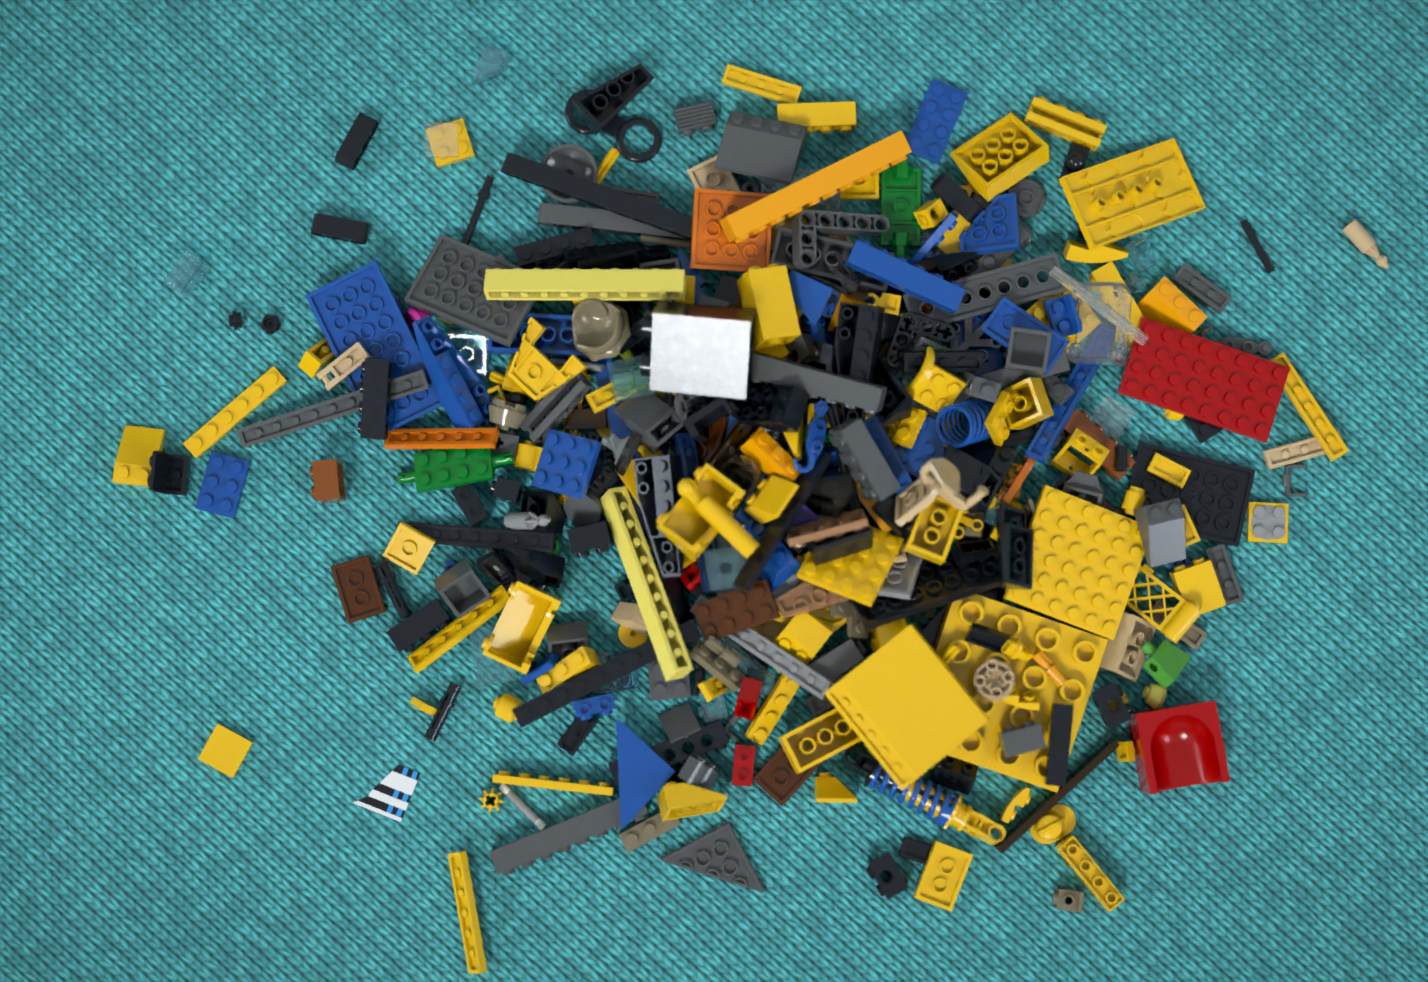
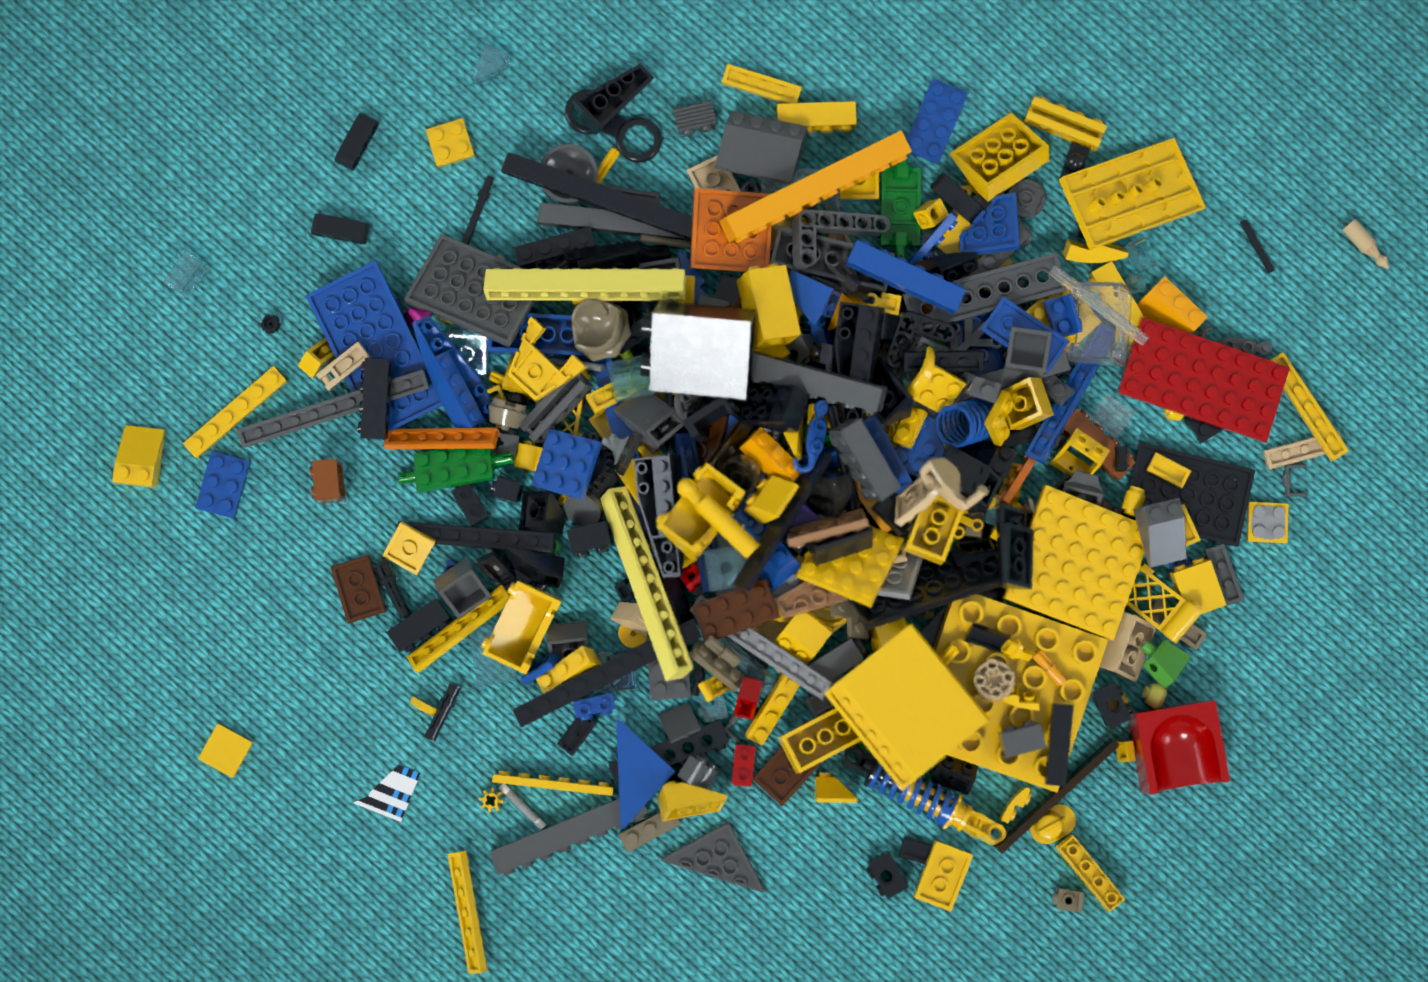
black bracket [147,451,191,496] -> none
black plate [228,311,242,331] -> none
clear piece [425,121,458,159] -> none
yellow head [493,693,522,723] -> none
light grey wheel [504,512,551,530] -> none
dark brown slope [565,408,608,430] -> none
dark grey plate [1172,263,1232,314] -> none

